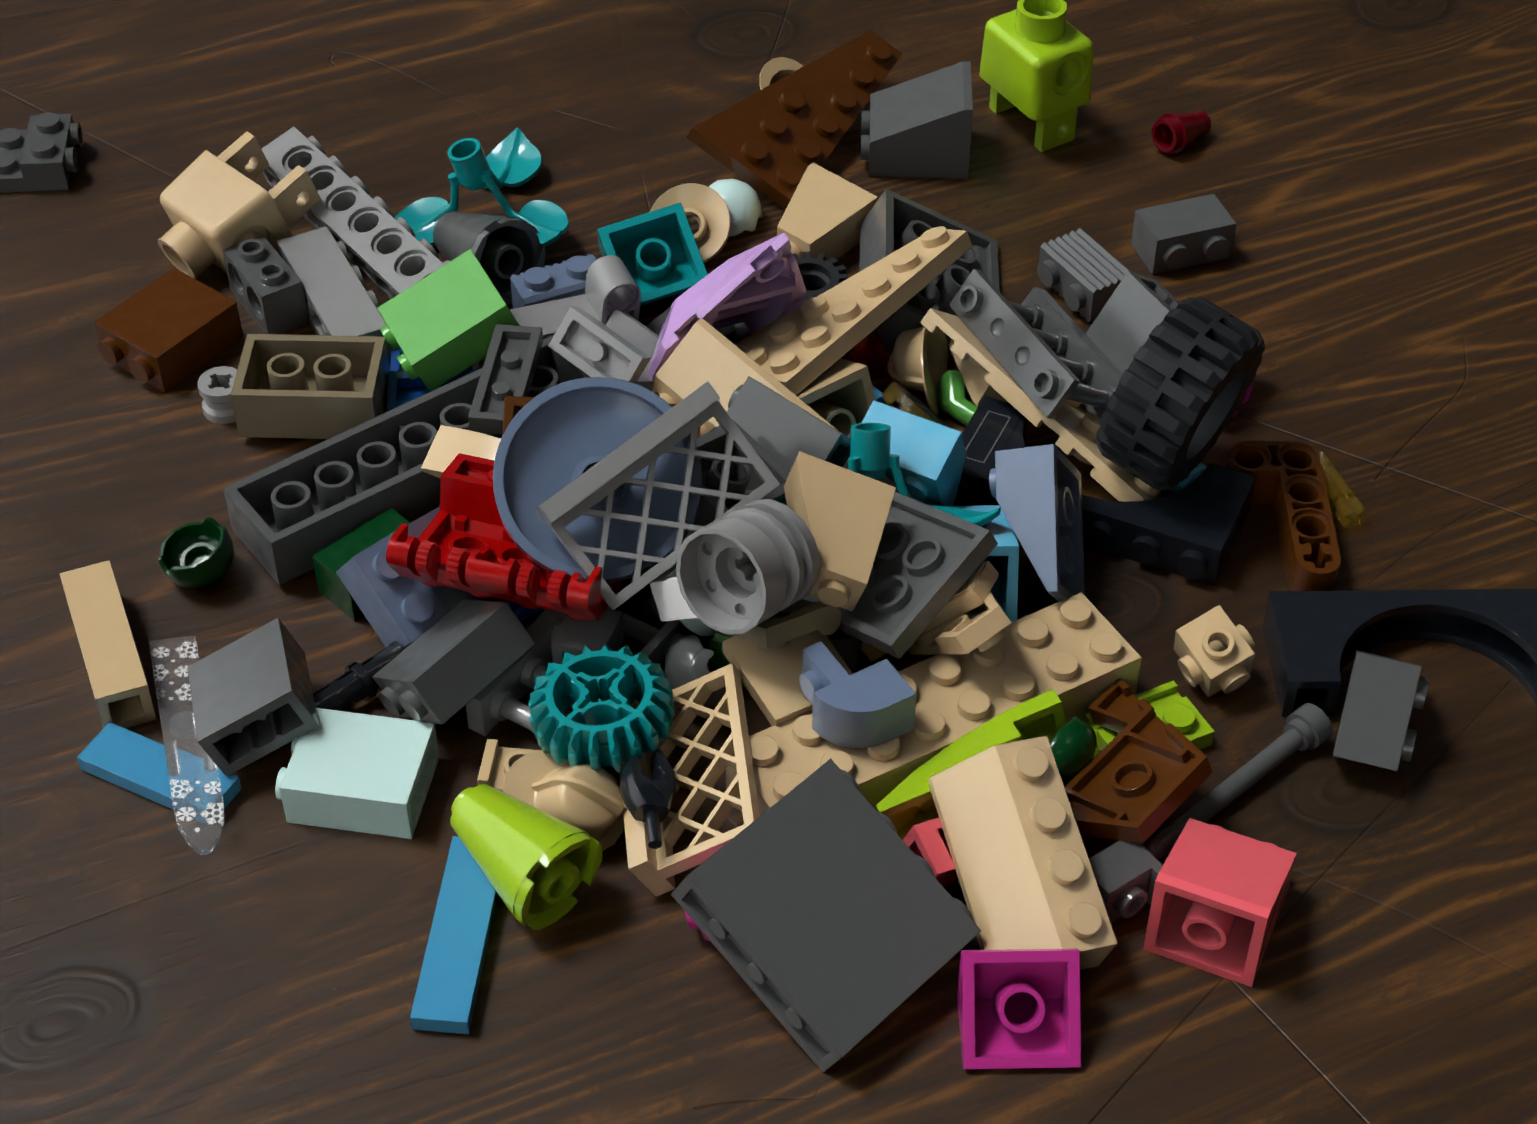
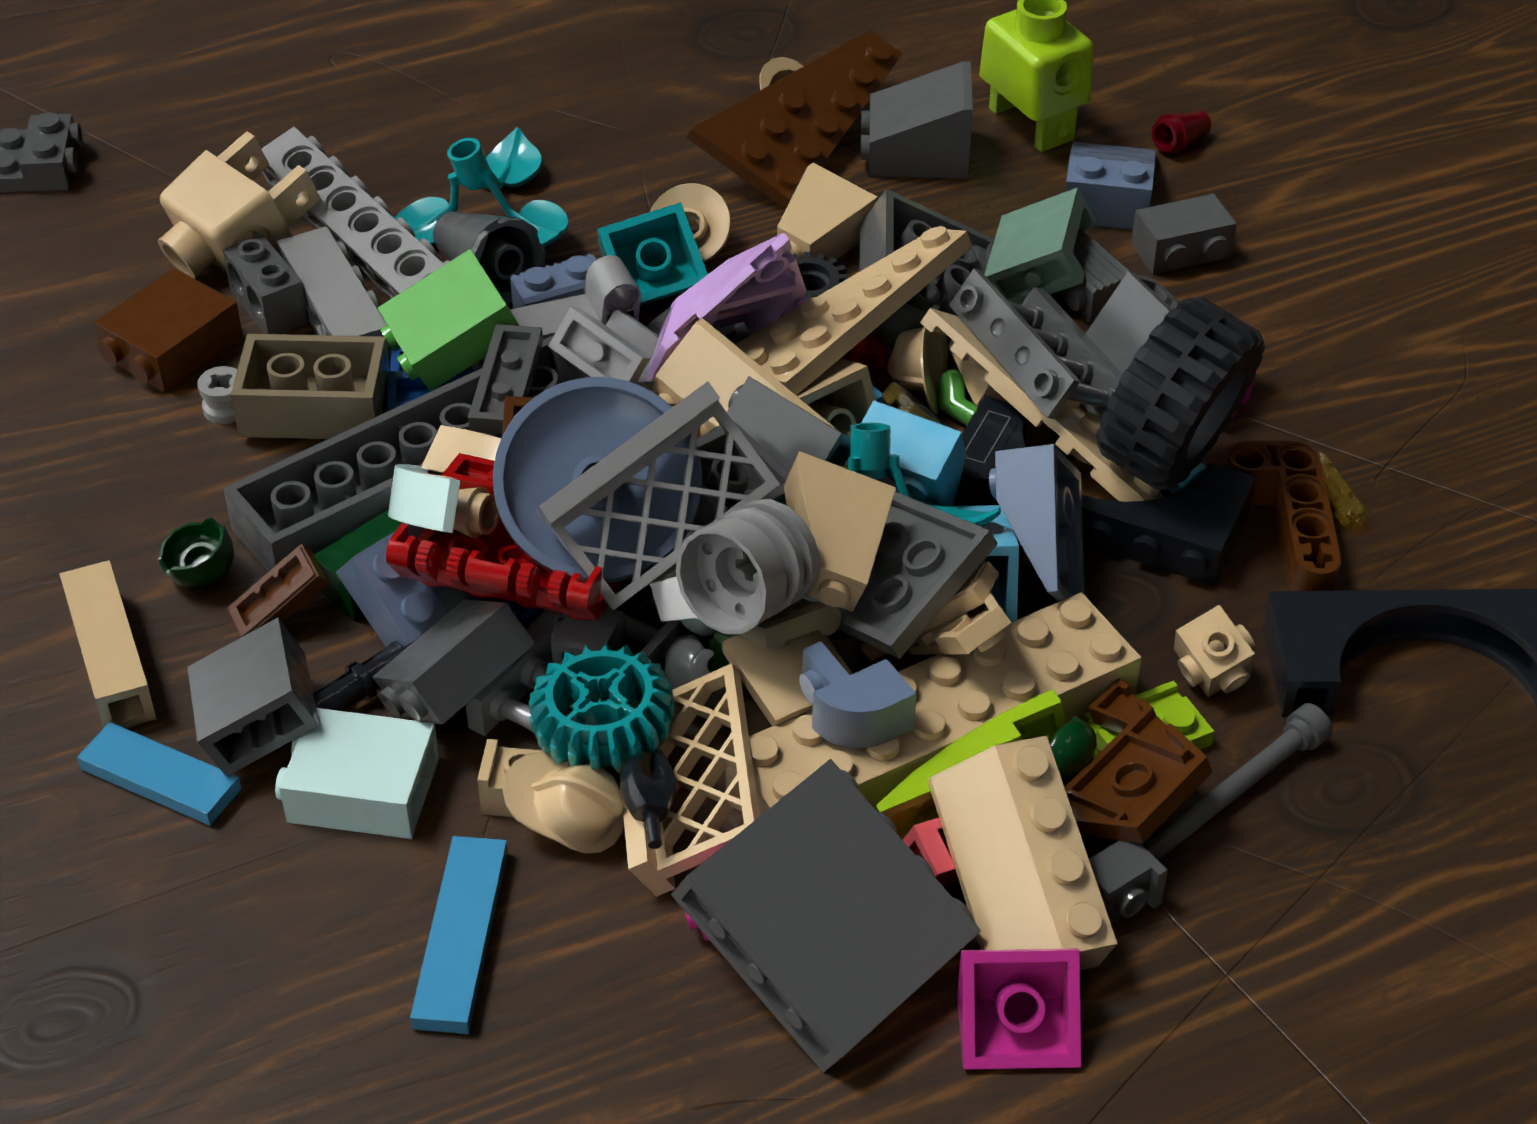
clear piece [149,635,224,855] -> none
lime cone [450,784,602,930] -> none
light aqua hair [708,179,762,237] -> none
coral slope [1143,818,1297,987] -> none
dark grey brick [1333,650,1429,771] -> none
none -> reddish brown plate [227,543,329,637]
none -> light aqua slope [388,464,460,533]
none -> tan cone [453,487,500,538]
none -> sand green panel [984,187,1096,304]
none -> sand blue slope [1065,141,1156,230]

